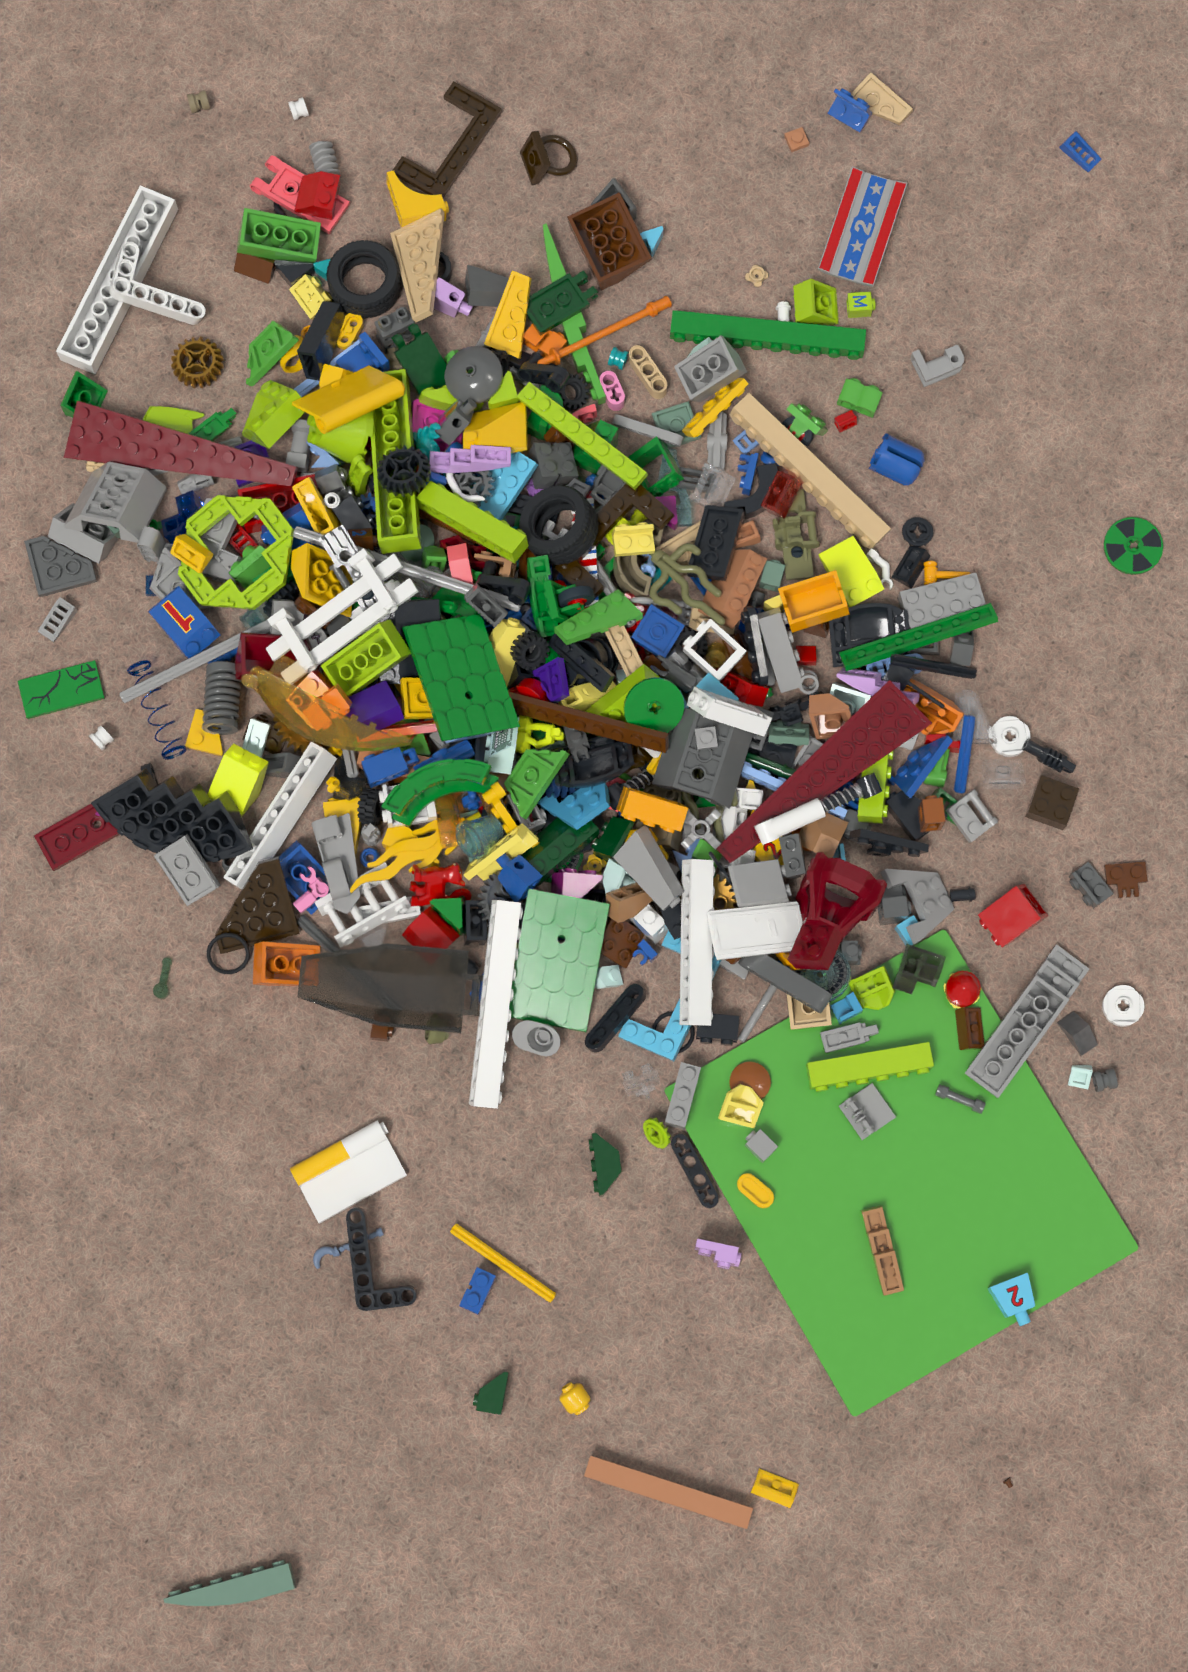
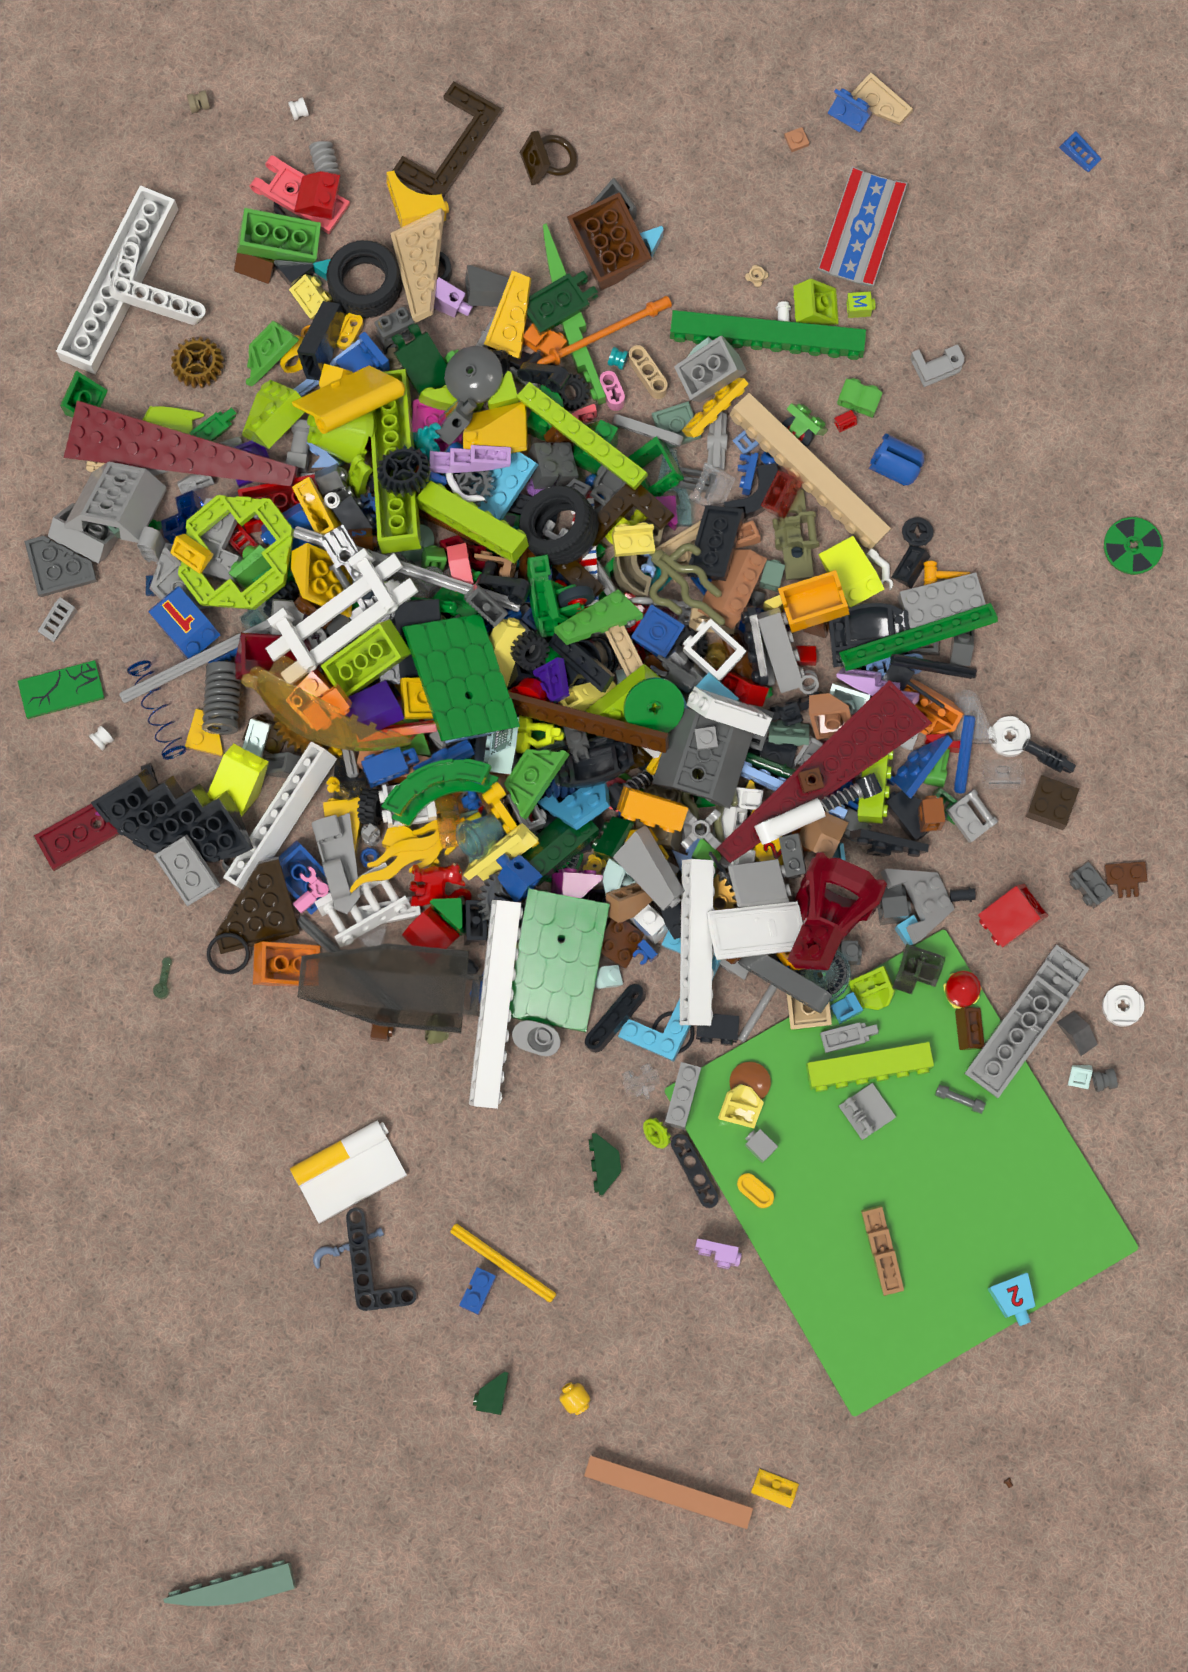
none -> reddish brown plate [797,767,824,794]

